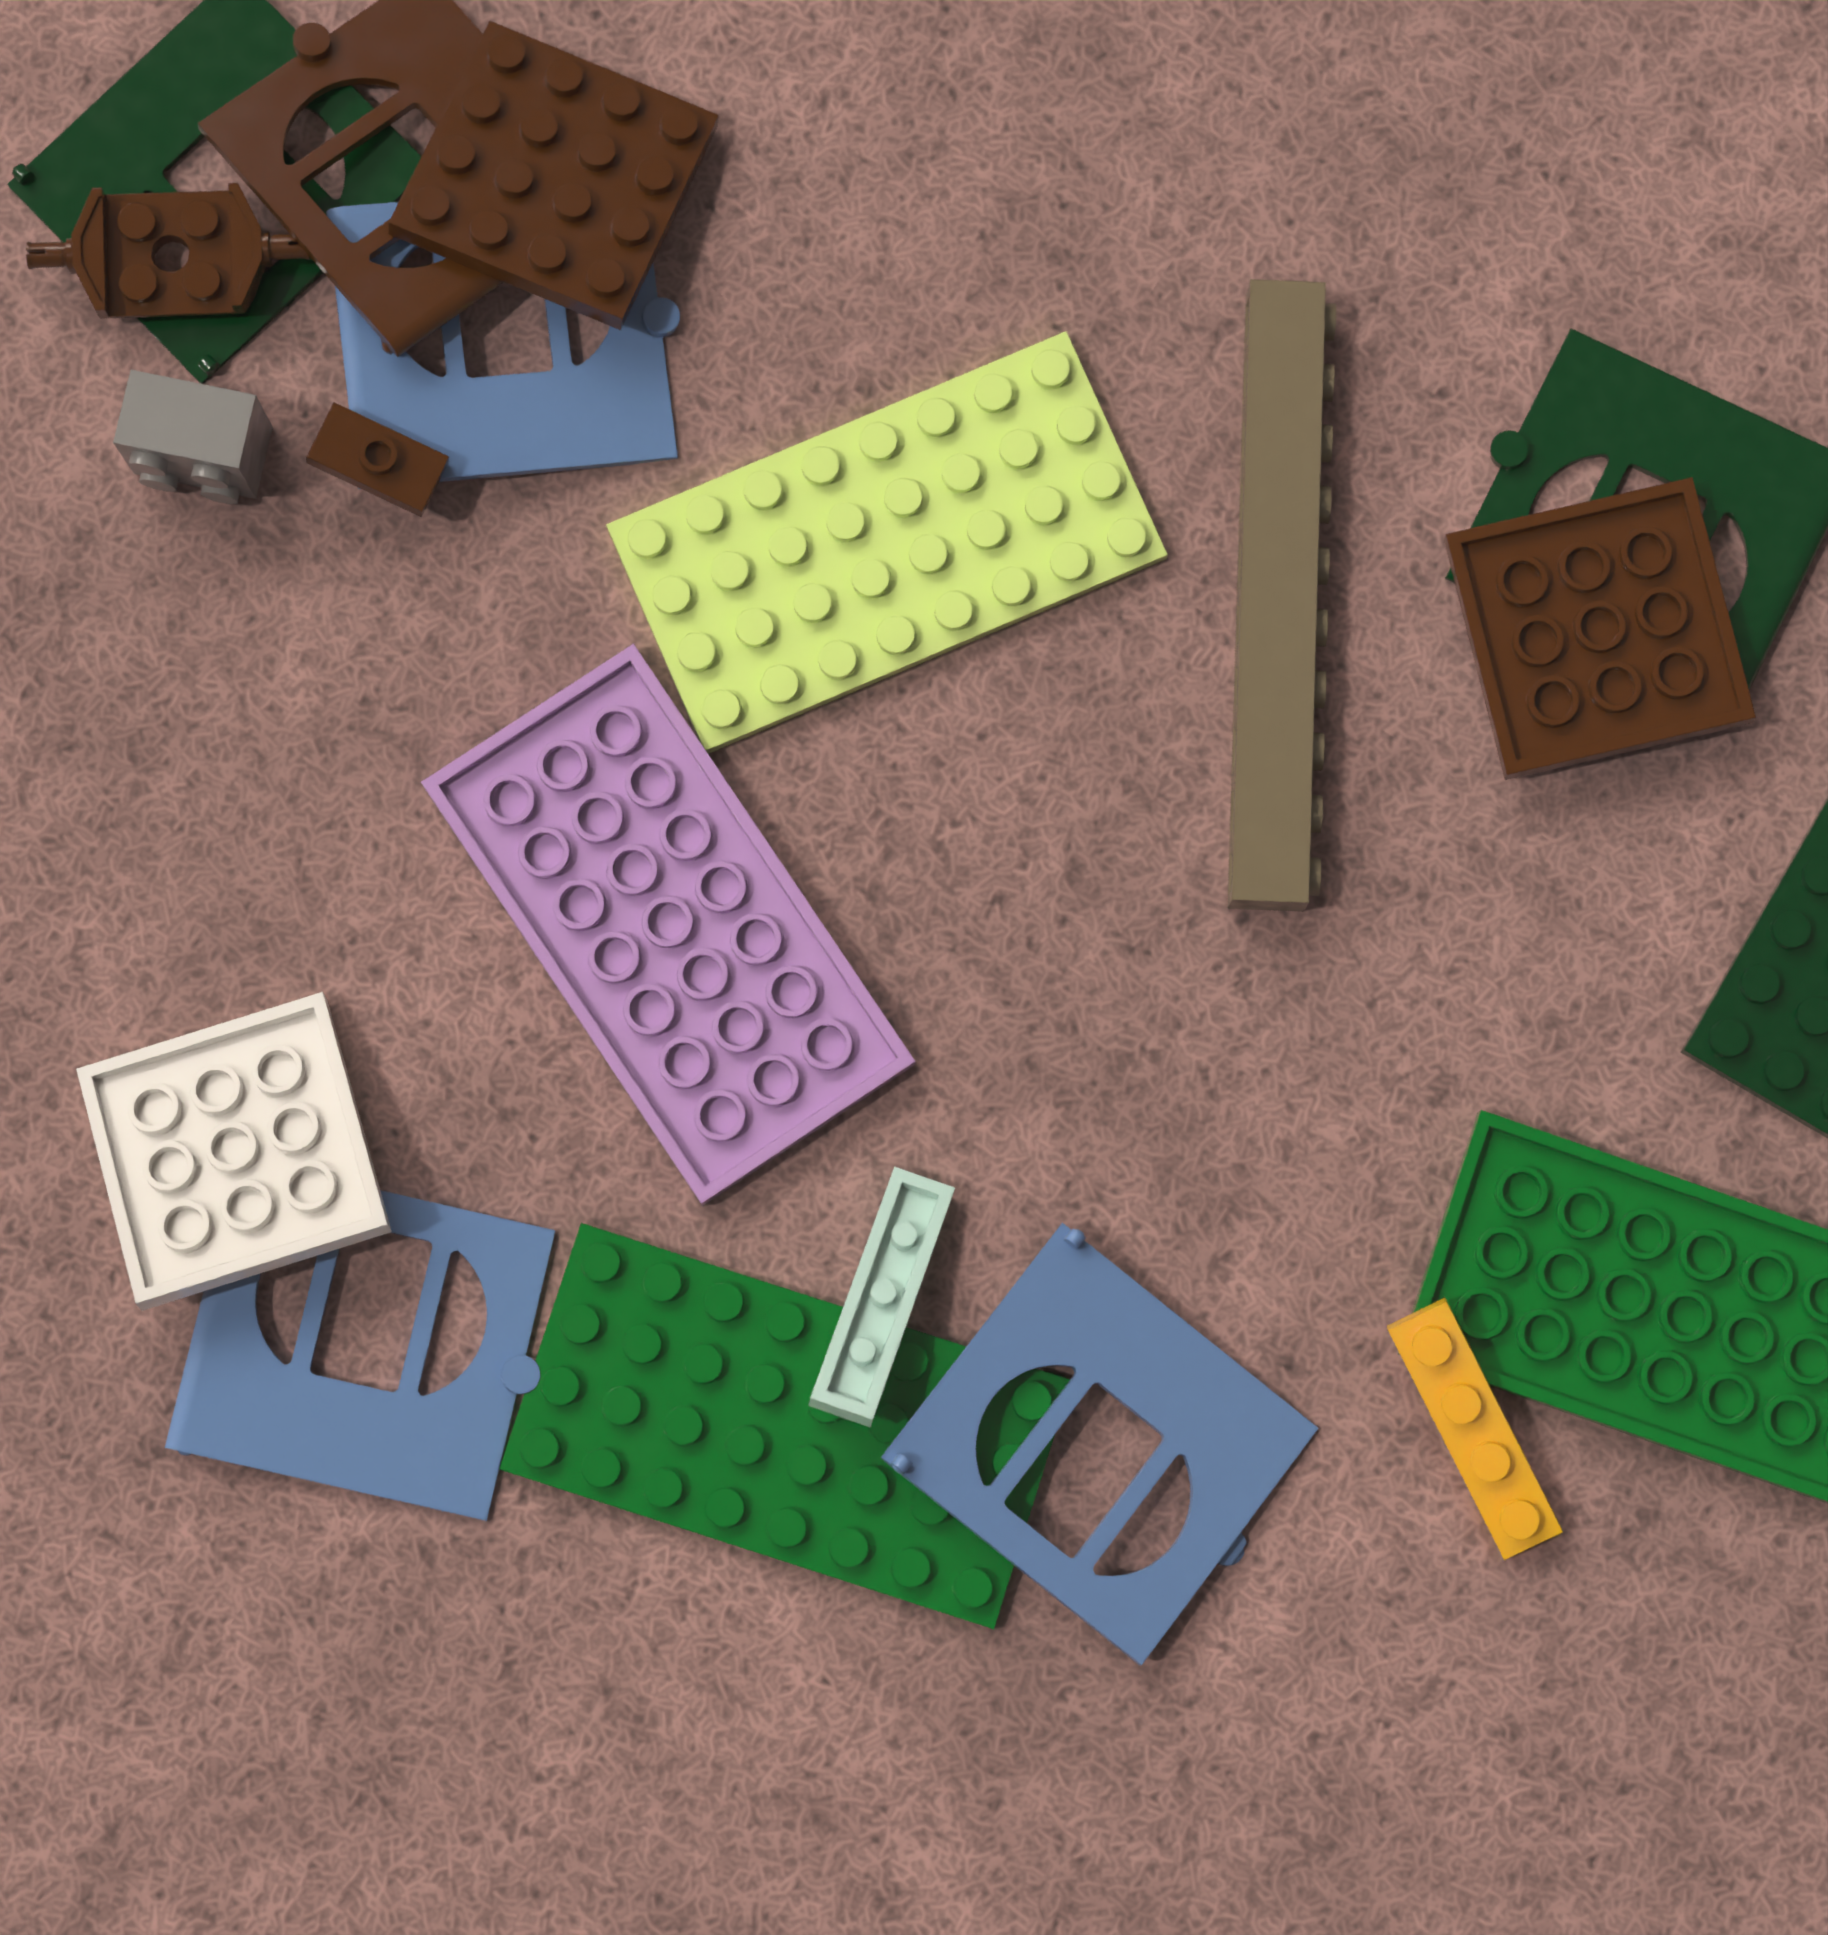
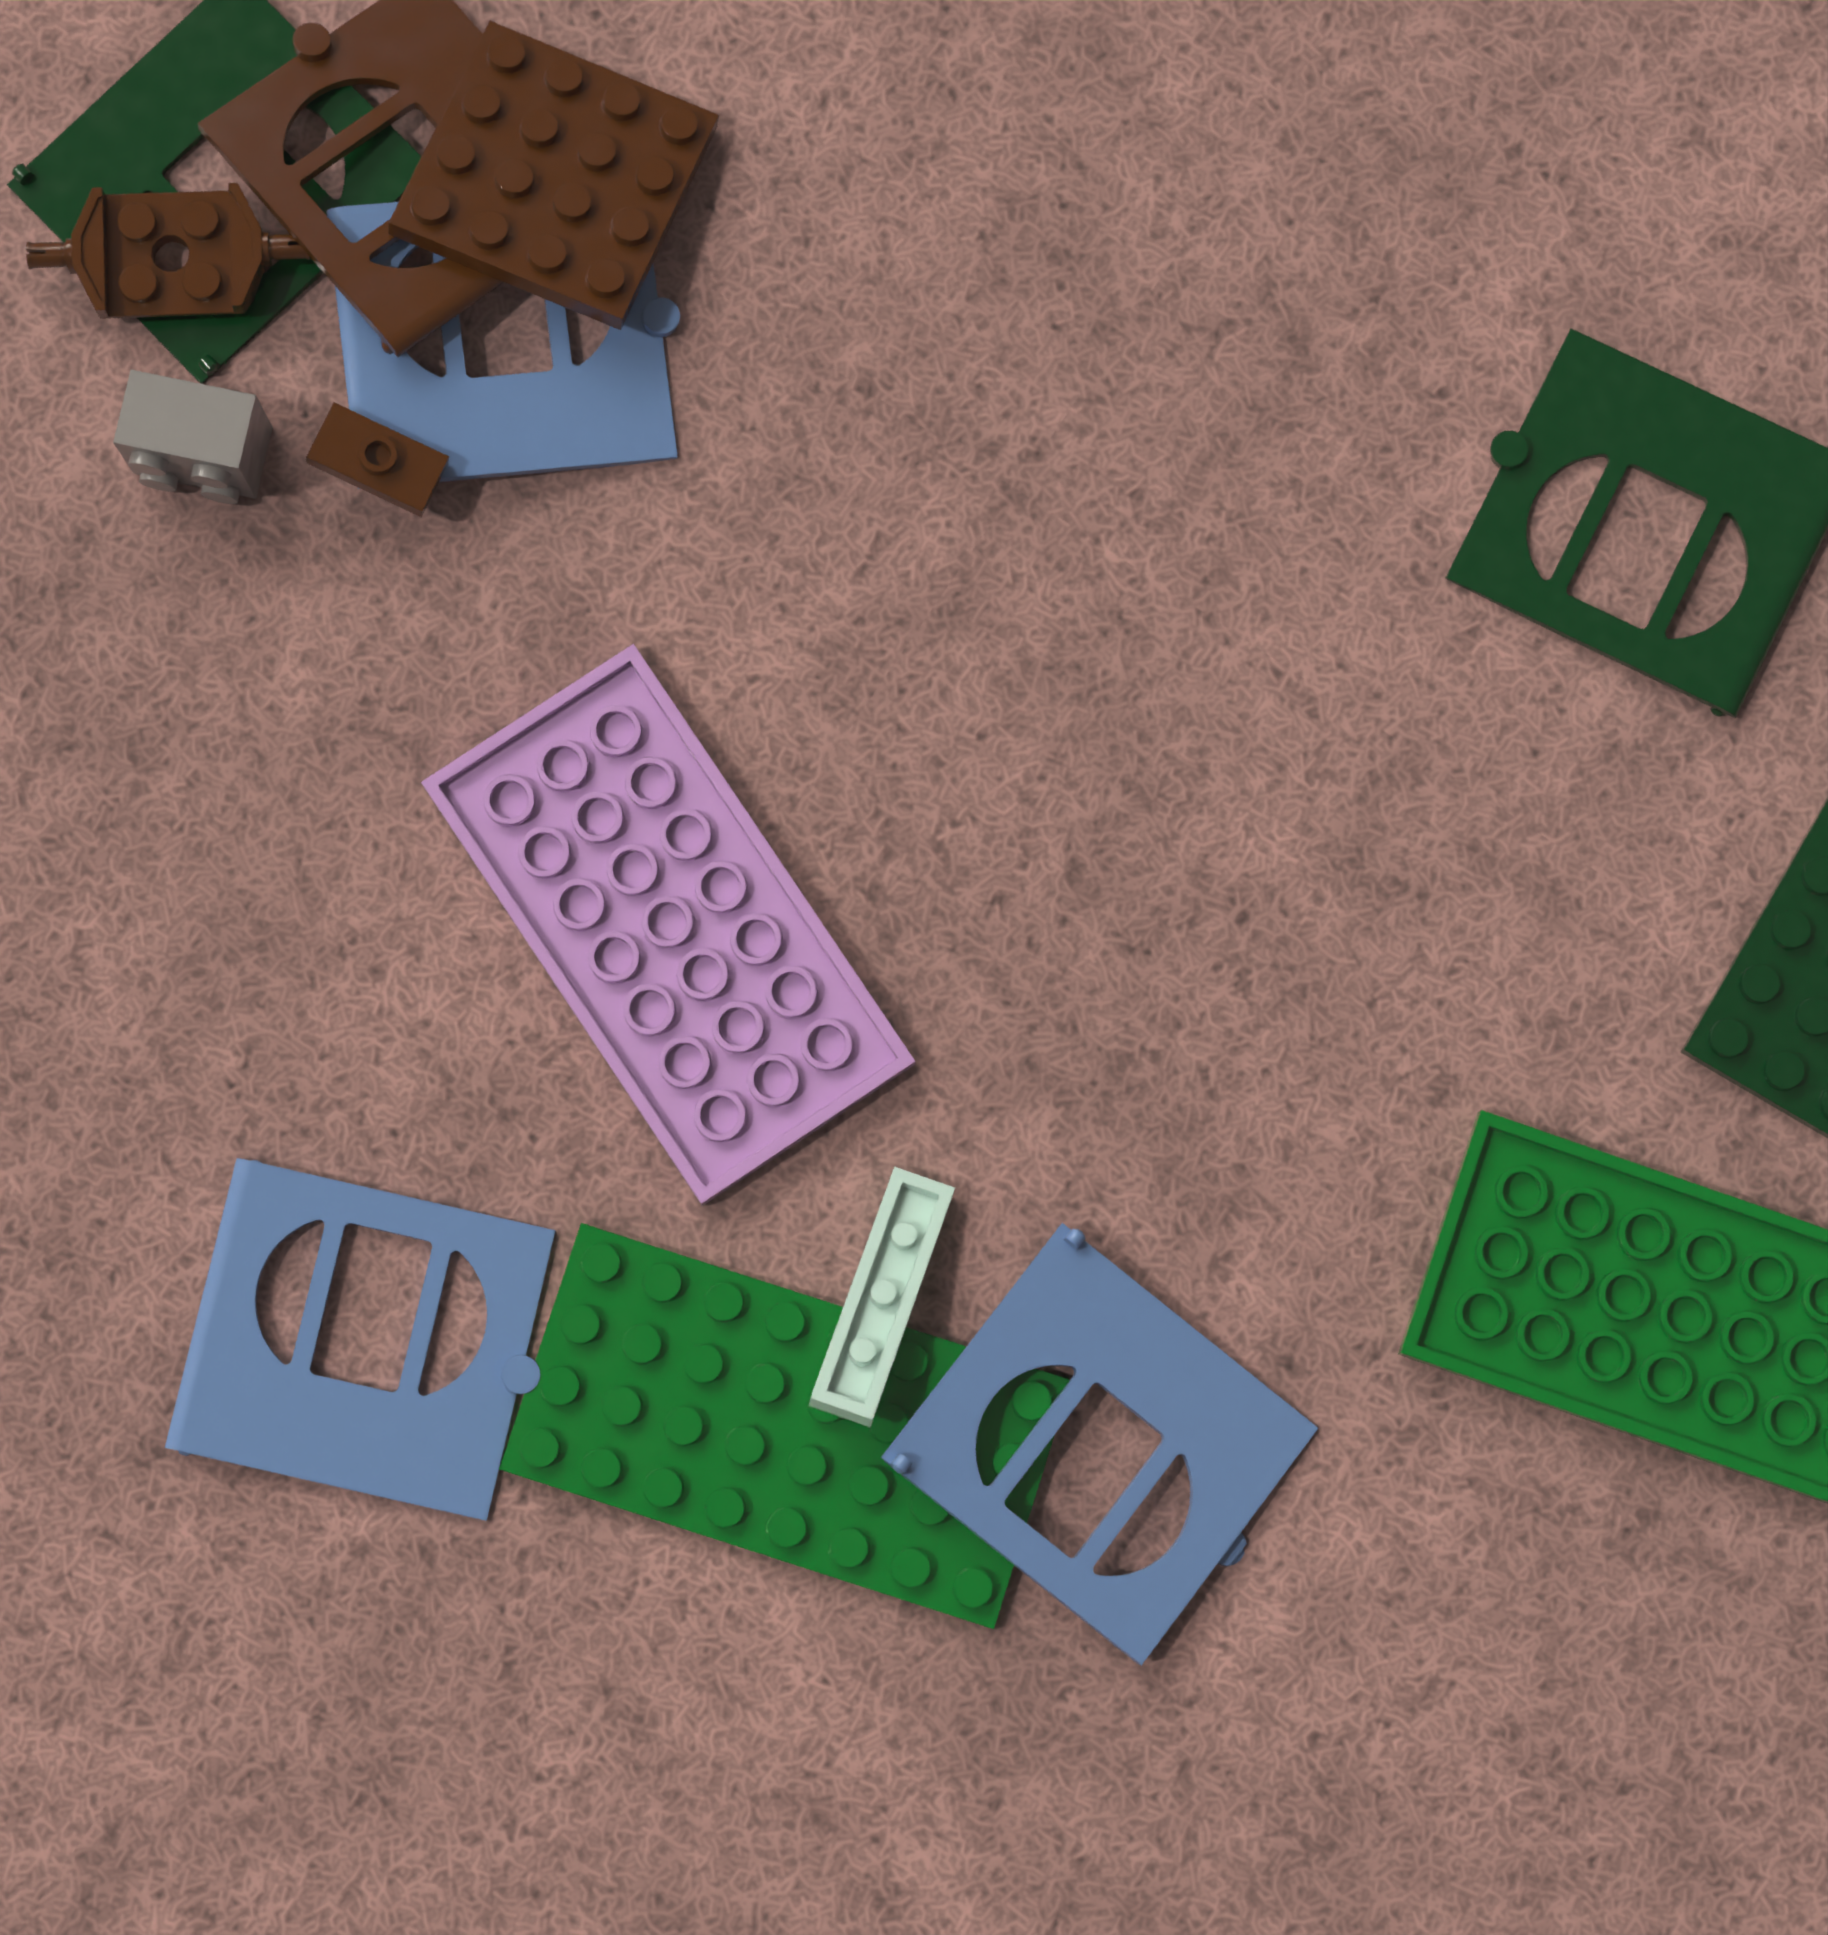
white plate [76,992,392,1311] -> none
yellowish green plate [606,331,1168,754] -> none
dark tan brick [1227,279,1336,912] -> none
yellow plate [1387,1298,1563,1560] -> none
reddish brown plate [1444,477,1756,780] -> none

